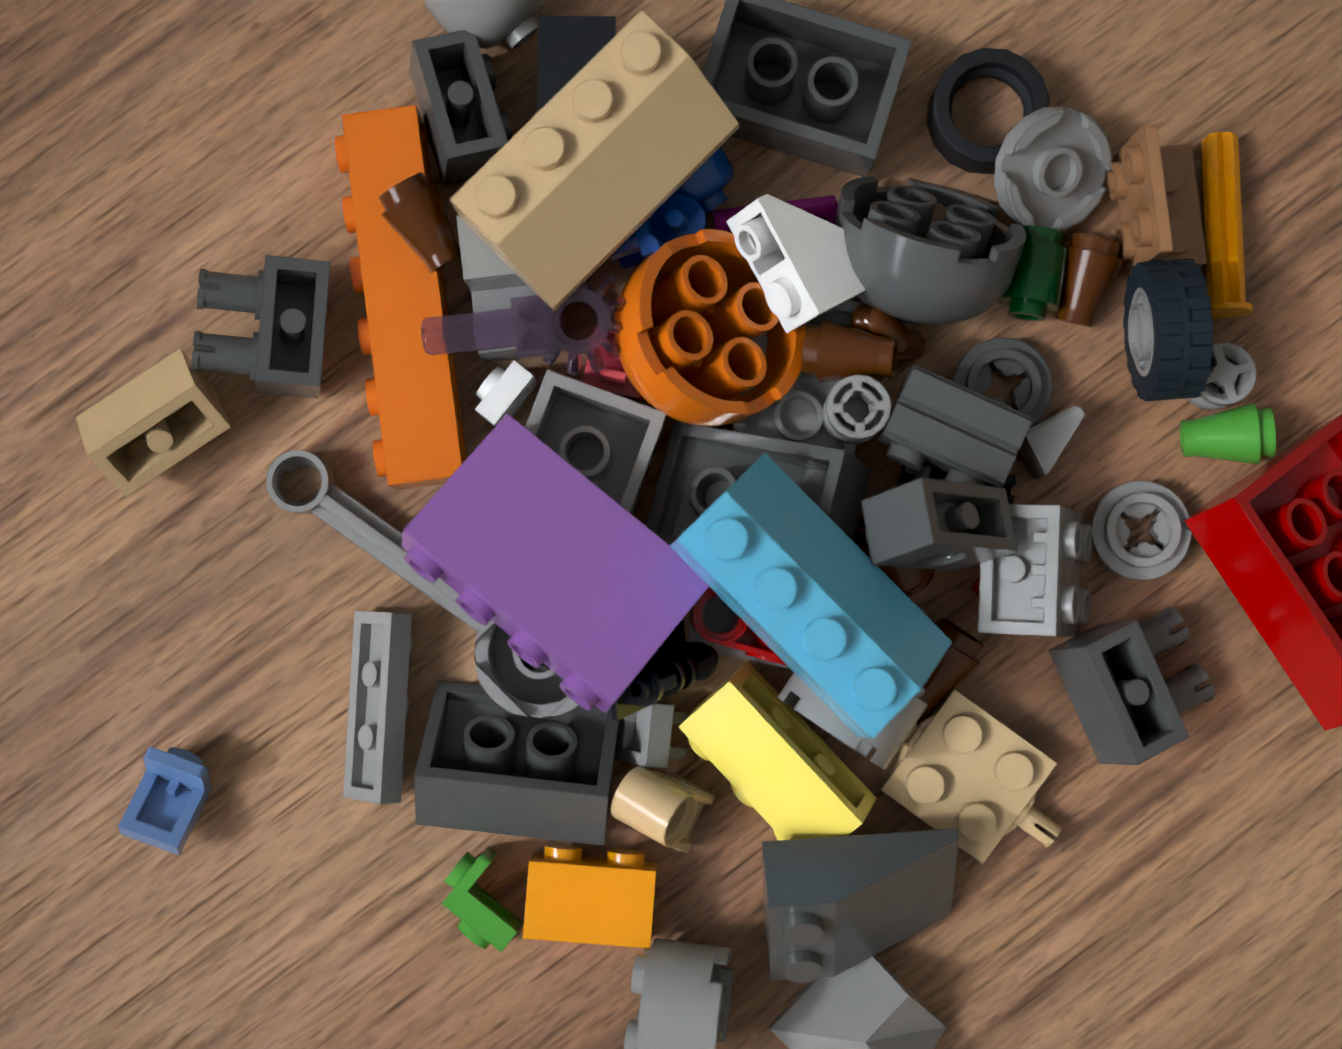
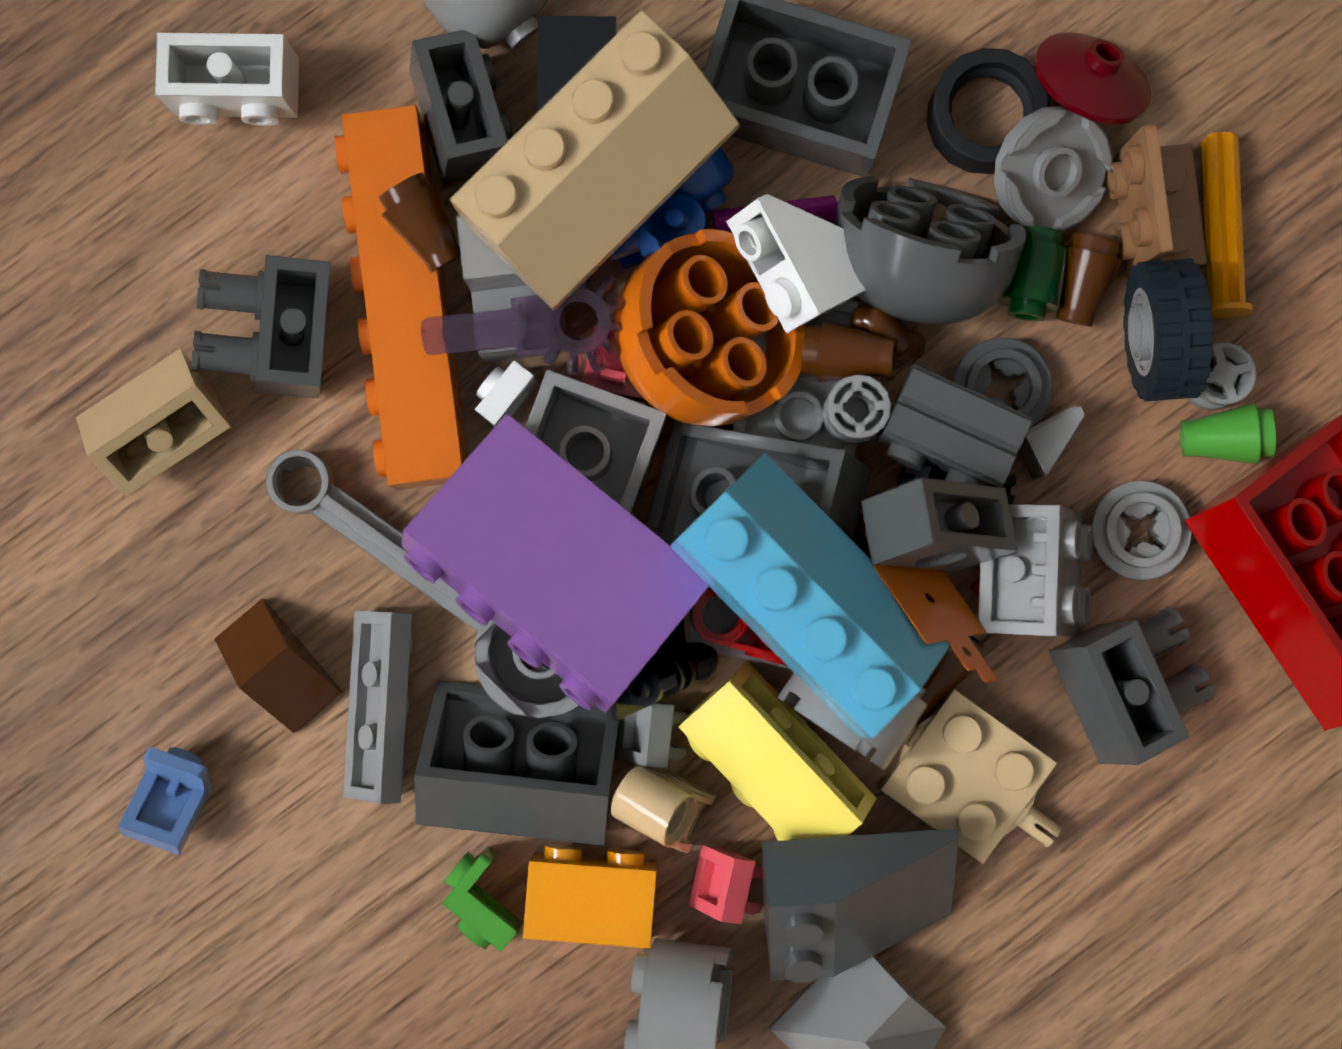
none -> white brick [155,33,299,126]
none -> reddish brown slope [214,599,343,733]
none -> coral tile [688,845,763,924]
none -> orange piece [864,520,997,683]
none -> dark red dish [1034,32,1151,125]

